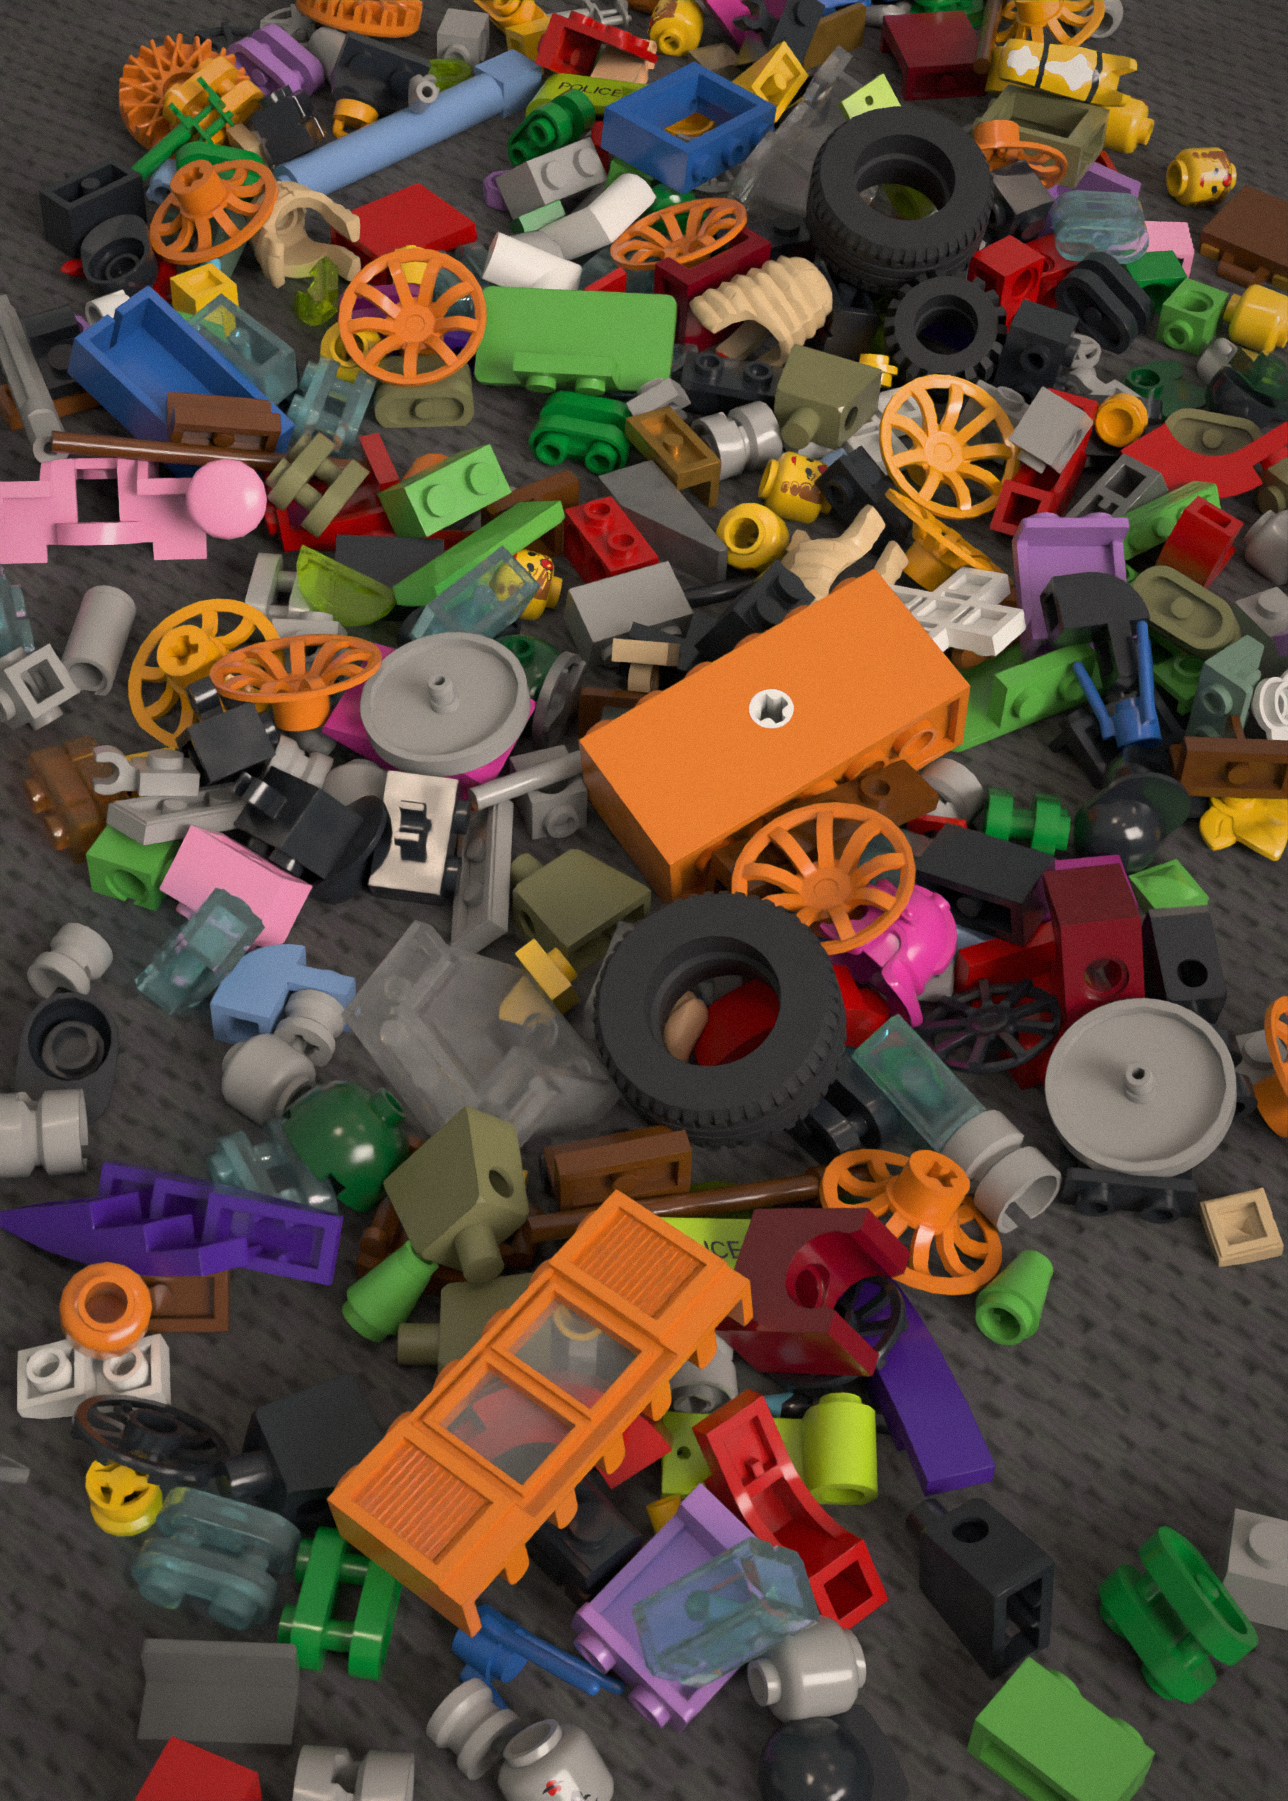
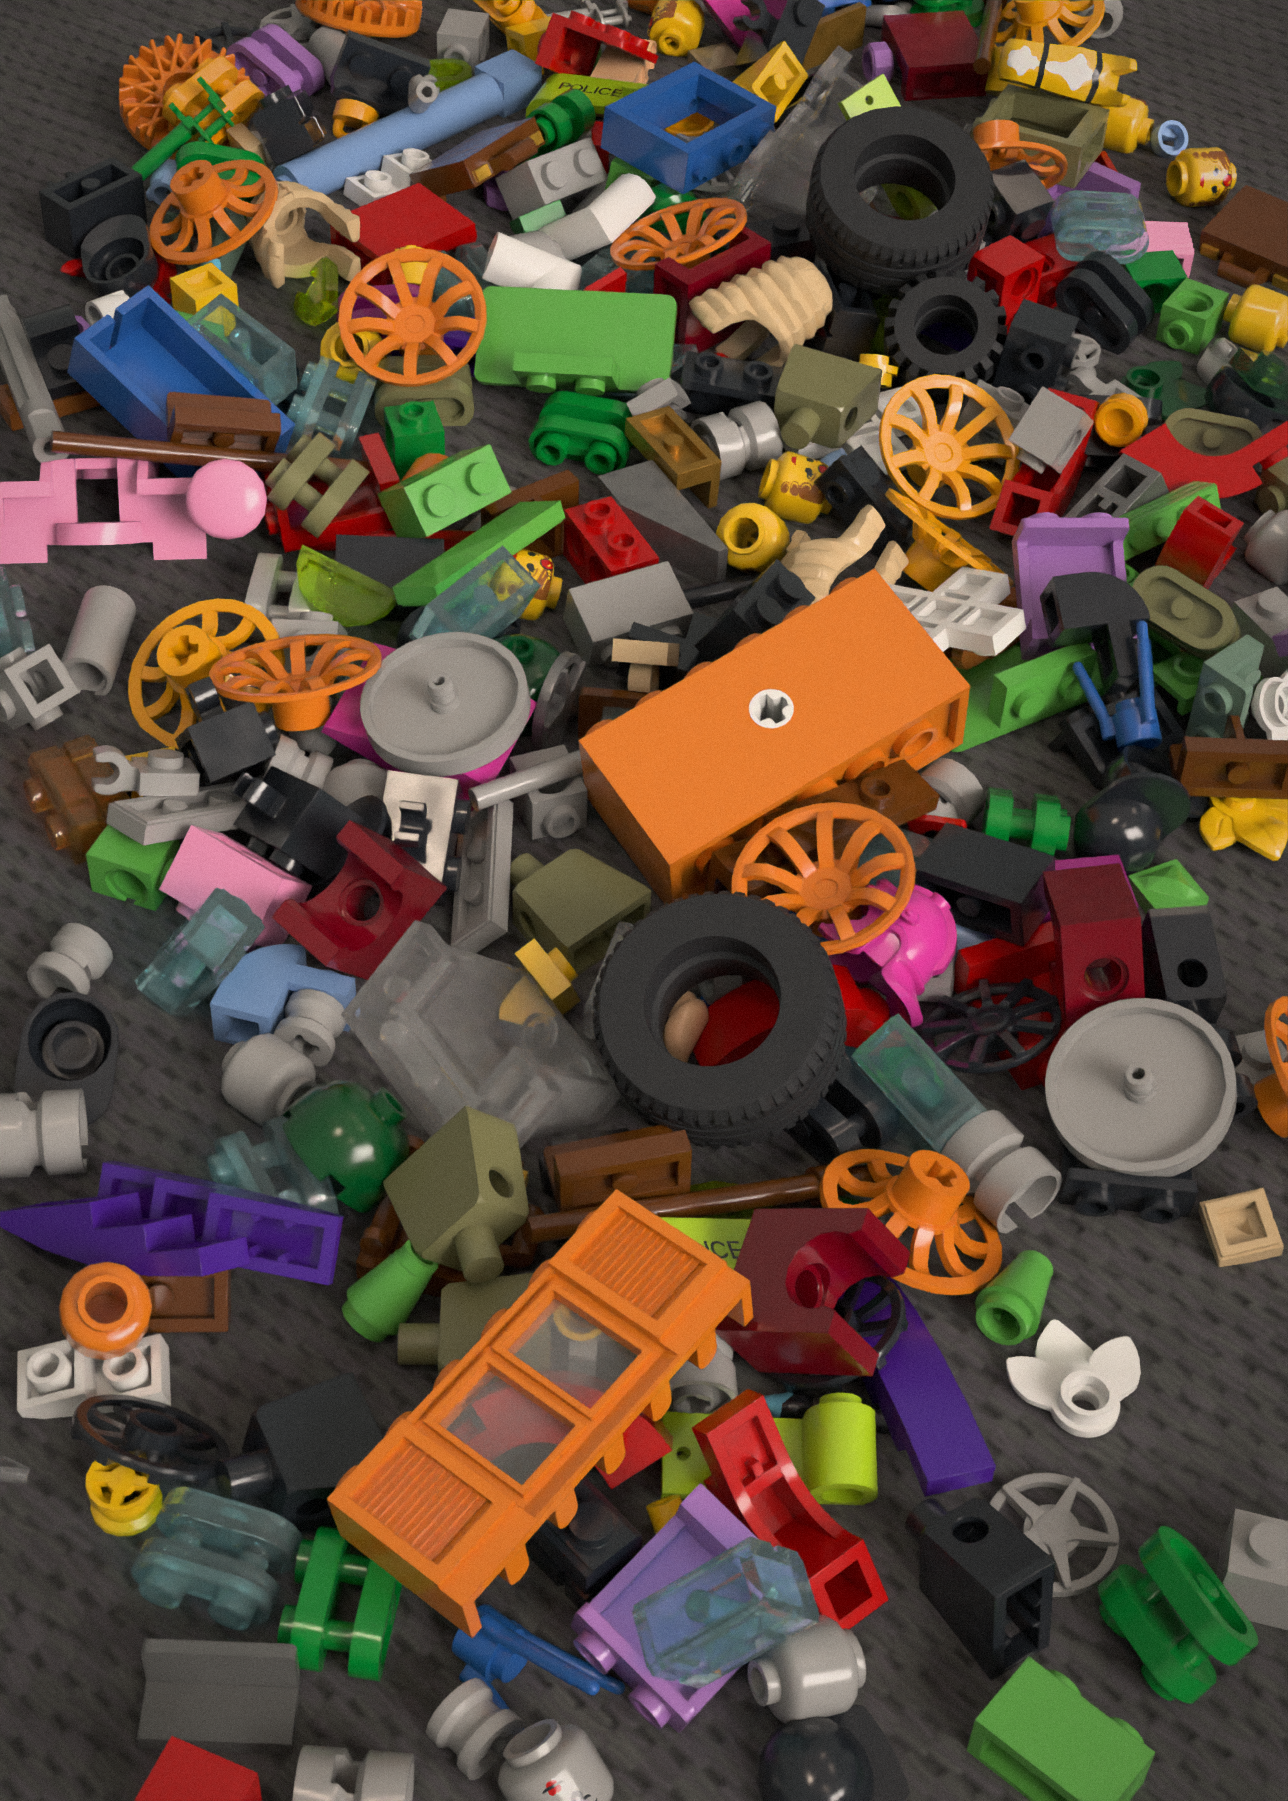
none -> dark red piece [272,820,447,980]
none -> white slope [343,148,432,206]
none -> green brick [384,400,445,481]
none -> reddish brown piece [409,117,545,202]
none -> medium lavender tile [862,41,894,82]
none -> light grey wheel [990,1473,1119,1597]
none -> white plate [1006,1319,1141,1438]
none -> light blue hinge [1150,120,1188,158]

